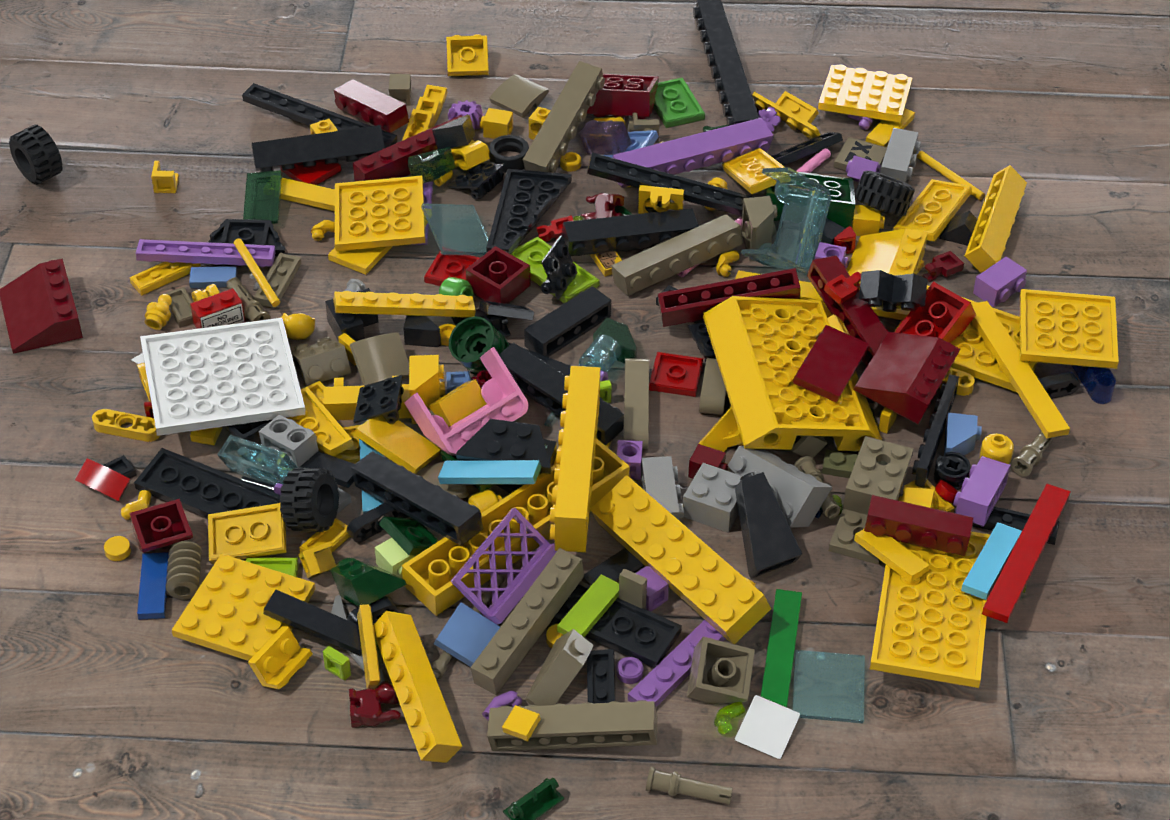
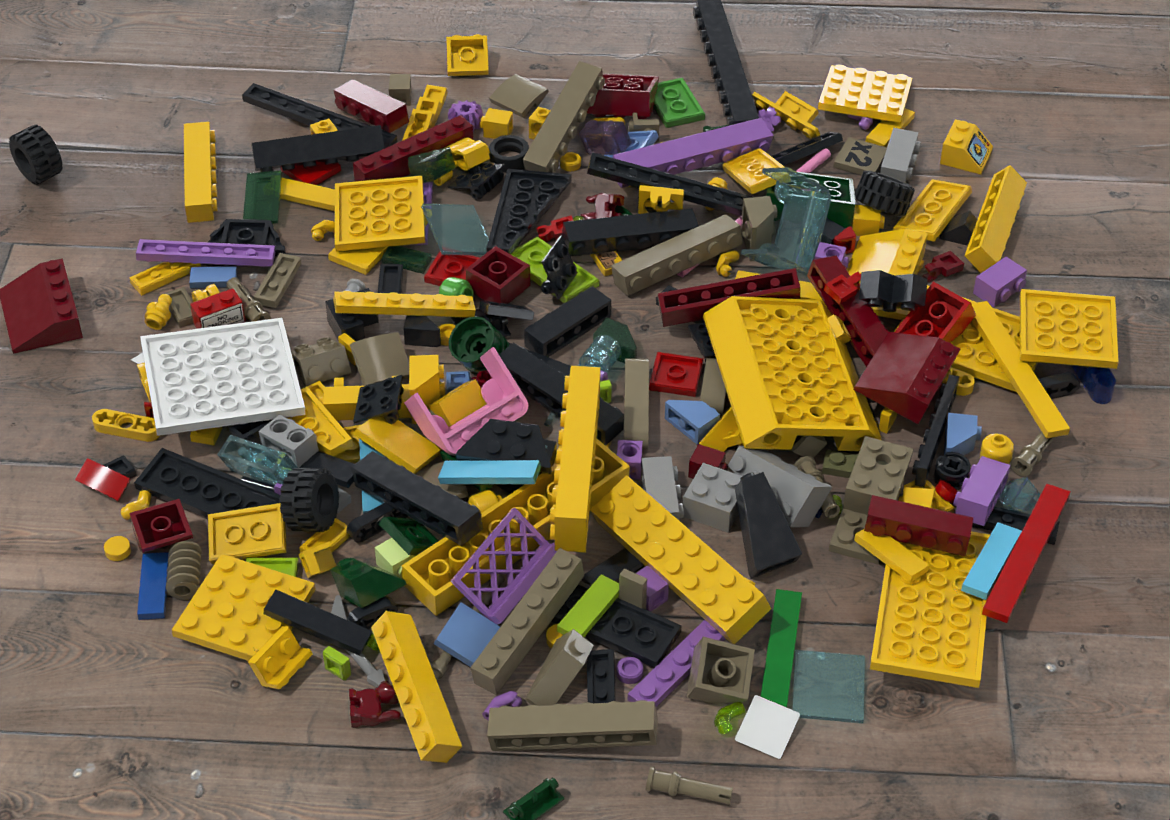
yellow panel [151,161,179,193] -> none
yellow bar [234,238,280,307] -> none
yellow hair [280,313,315,340] -> none
yellow tile [357,604,380,689] -> none
black slope [432,114,475,150] -> none
yellow tile [502,705,541,741] -> none
dark red tile [792,325,869,403] -> none
medium lavender brick [846,155,881,182] -> none
yellow bar [917,150,985,201] -> none
none -> yellow brick [184,122,218,223]
none -> black tile [377,264,403,294]
none -> clear green tile [382,246,432,274]
none -> medium blue slope [665,400,720,445]
none -> yellow slope [940,119,993,175]
none -> clear light blue brick [1000,477,1041,512]

